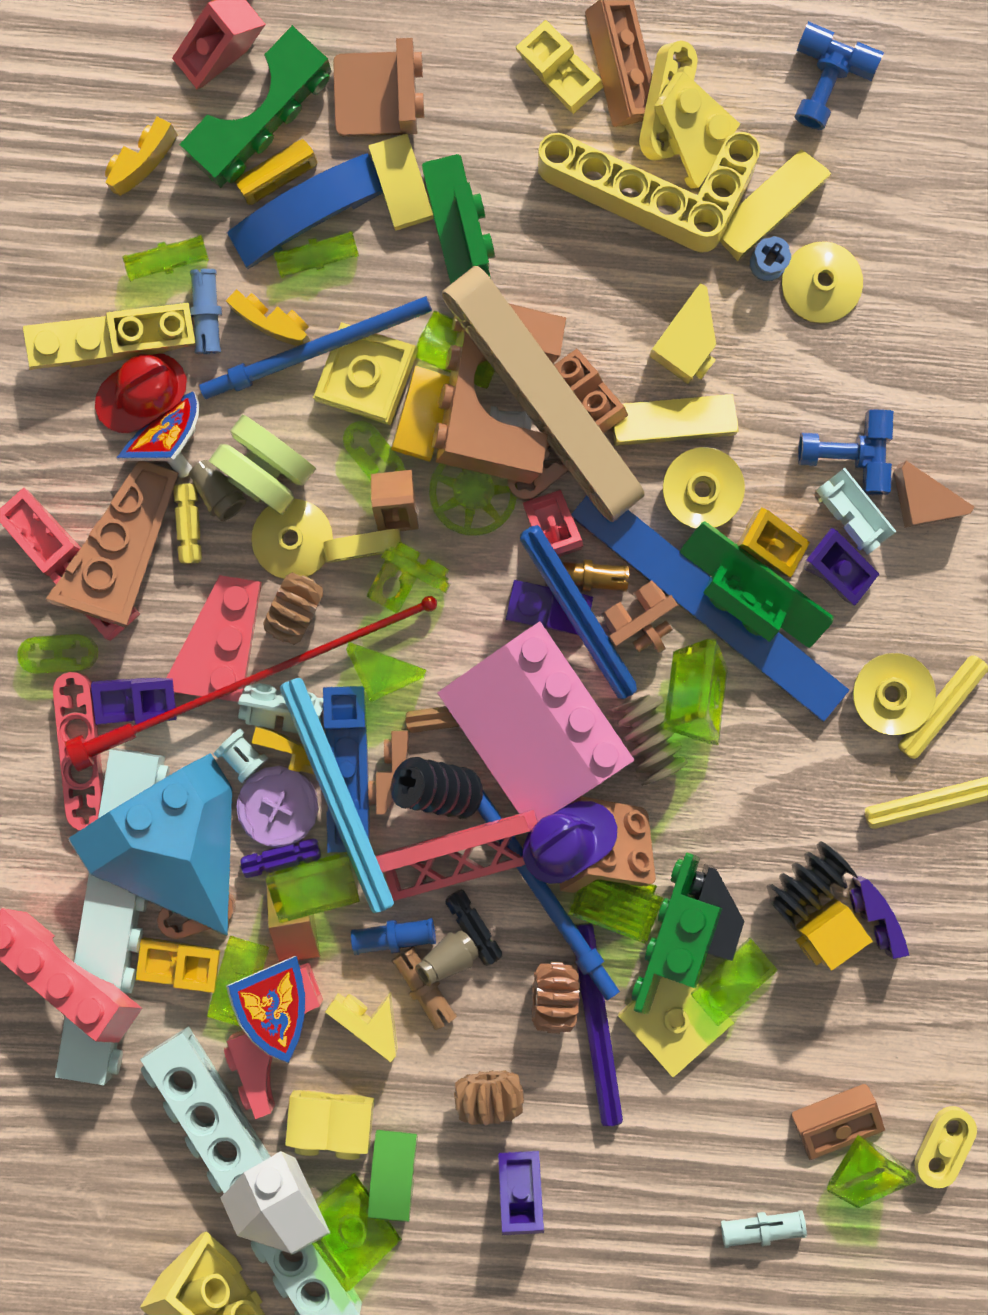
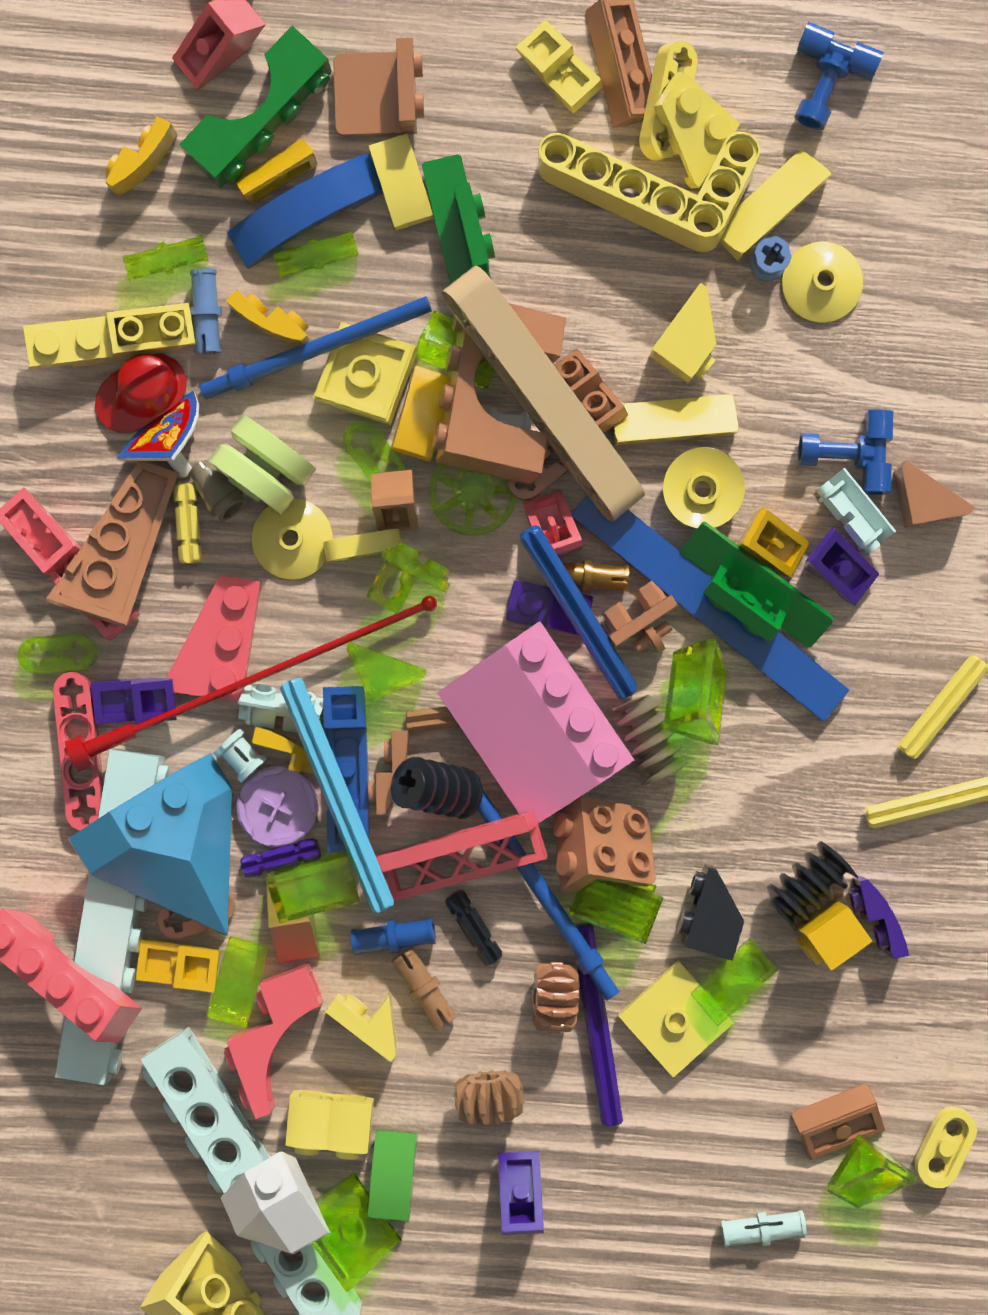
shield [226,956,305,1063] -> none
medium nougat gear [263,572,323,645] -> none
dark tan cone [415,931,478,986] -> none
dark purple piece [523,801,618,884] -> none
green bracket [631,852,722,1014] -> none
light yellow dish [853,653,936,735] -> none

